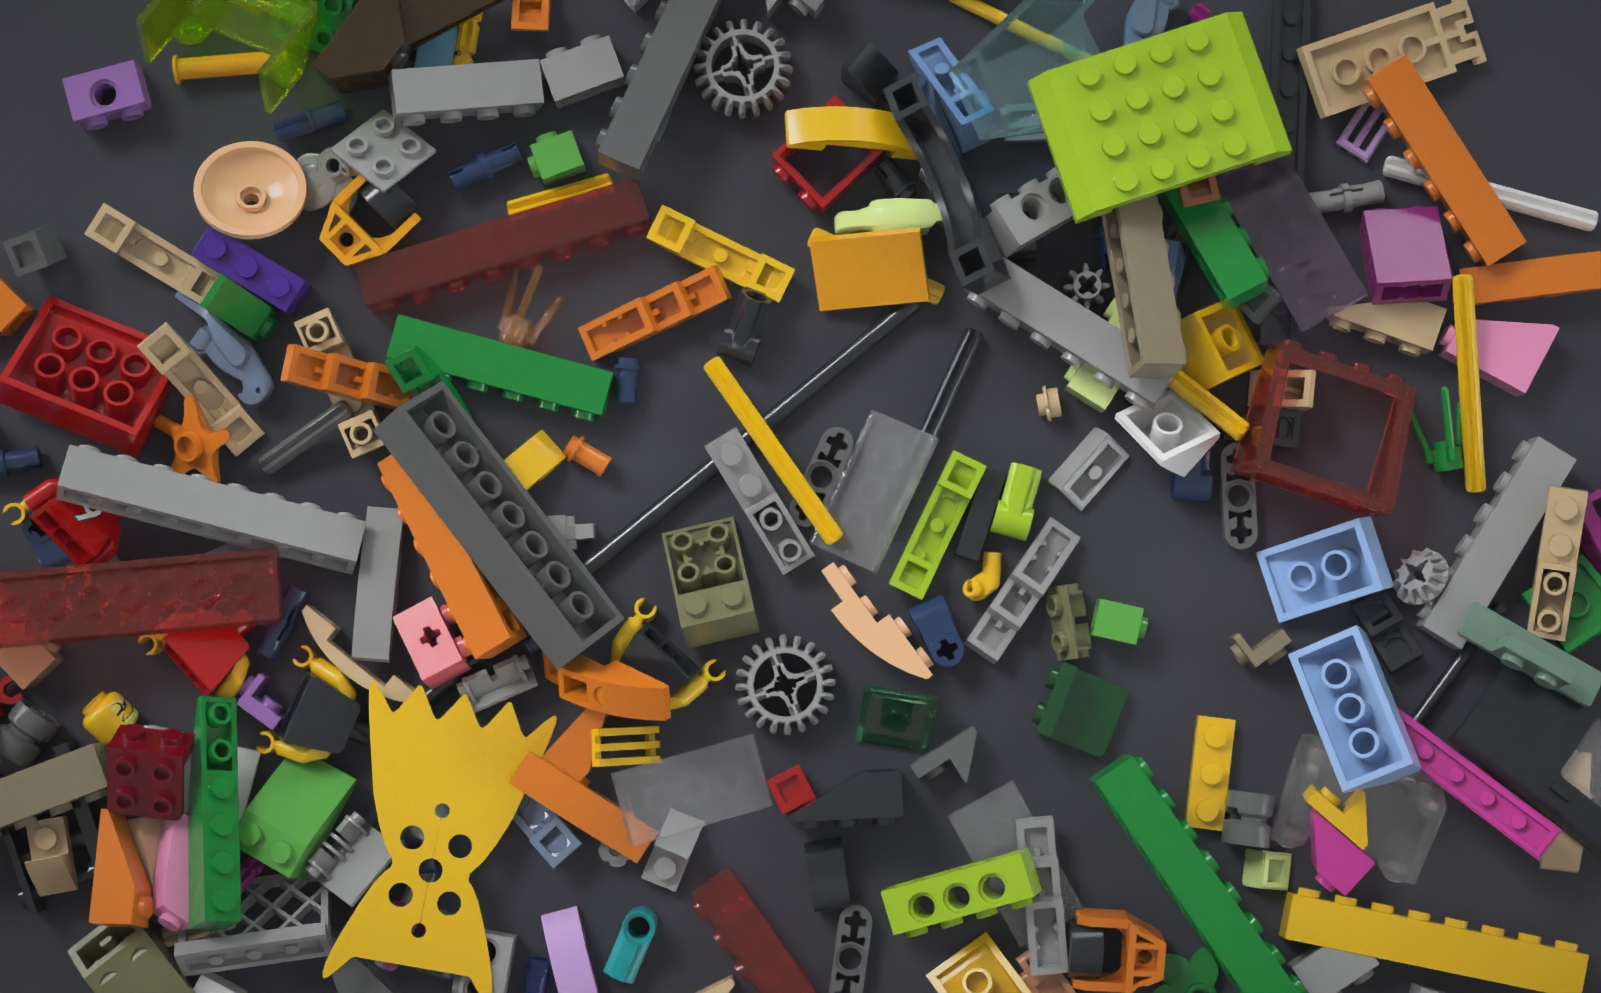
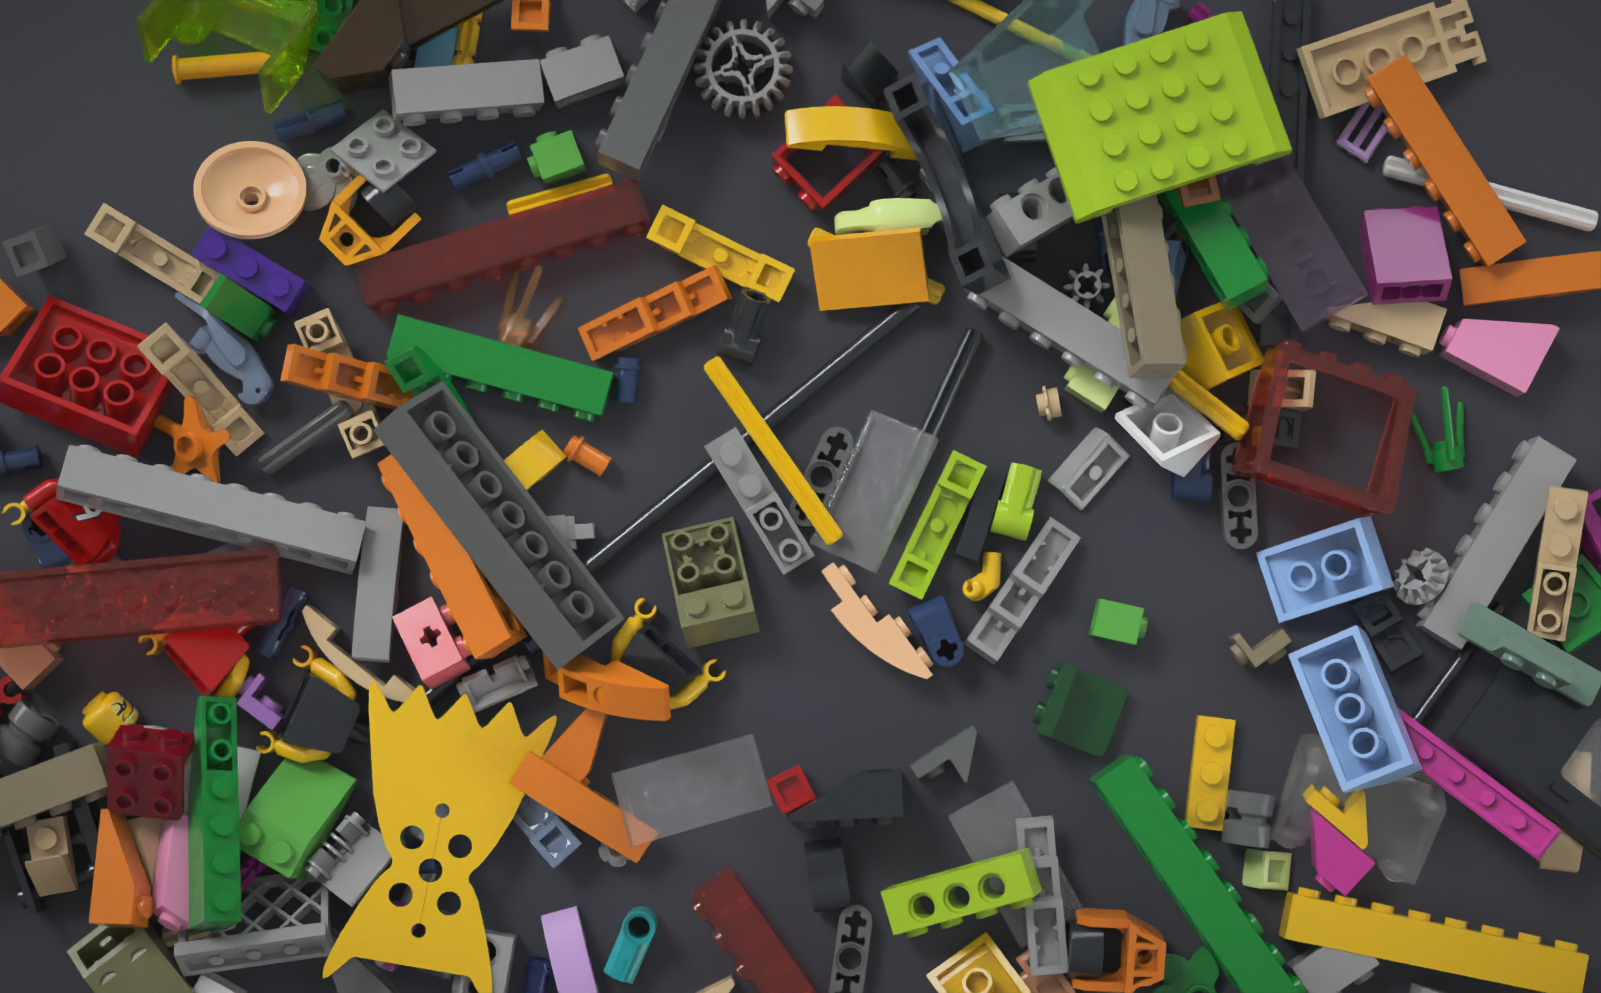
medium lavender brick [62,60,153,131] -> none
yellow tile [591,726,661,767] -> none
light grey slope [641,808,704,892] -> none
light grey gear [735,634,836,735] -> none
clear green slope [855,684,939,753] -> none
olive hinge [1046,583,1092,661] -> none
light grey pin [1306,180,1385,216] -> none
yellow axle [1452,274,1486,493] -> none

